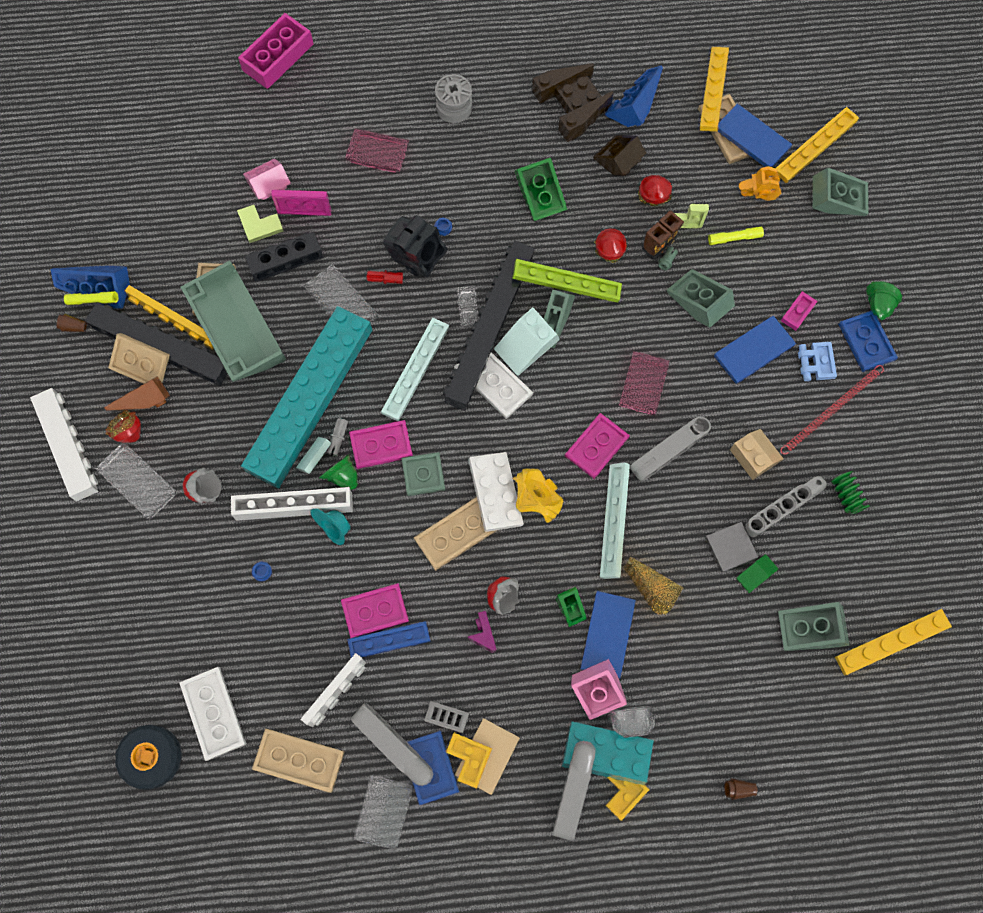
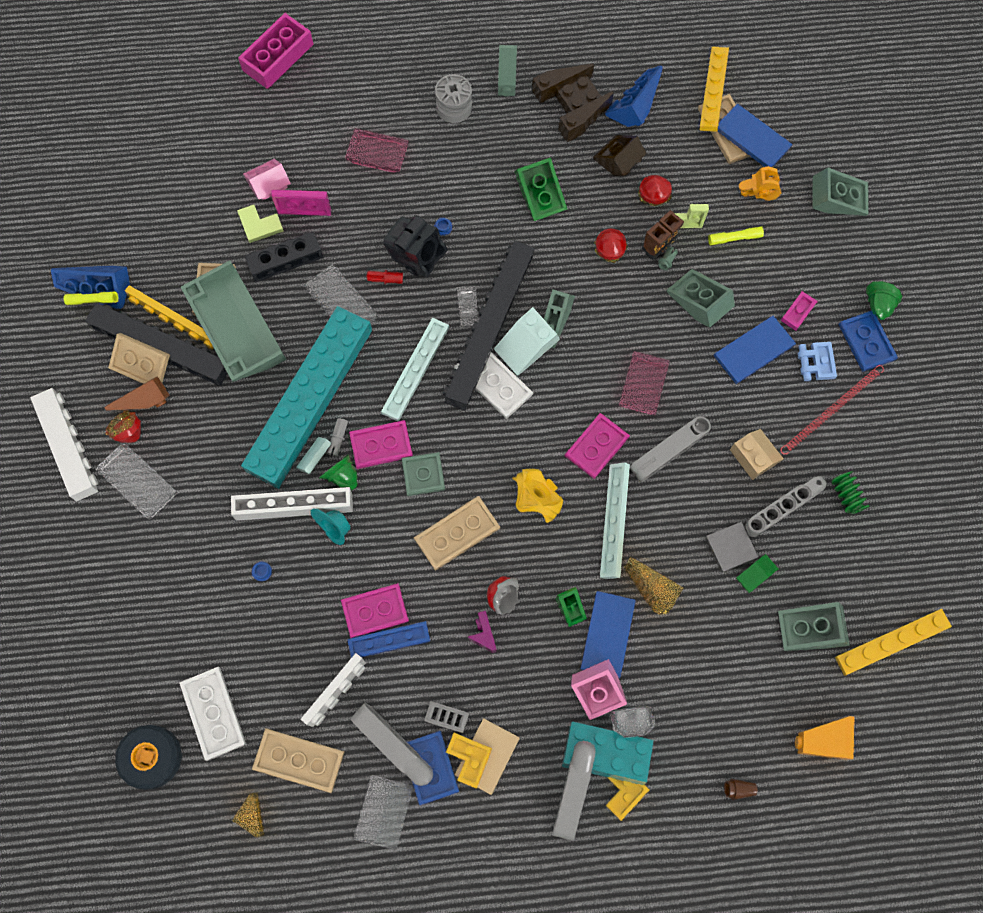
reddish brown cone [57,314,87,332] -> none
light grey hair [183,468,222,504] -> none
white plate [468,452,524,532] -> none
lime plate [512,259,622,303] -> none
yellow plate [775,107,859,184] -> none
none -> clear yellow slope [232,793,265,837]
none -> sand green slope [498,45,517,97]
none -> light orange slope [795,716,854,760]

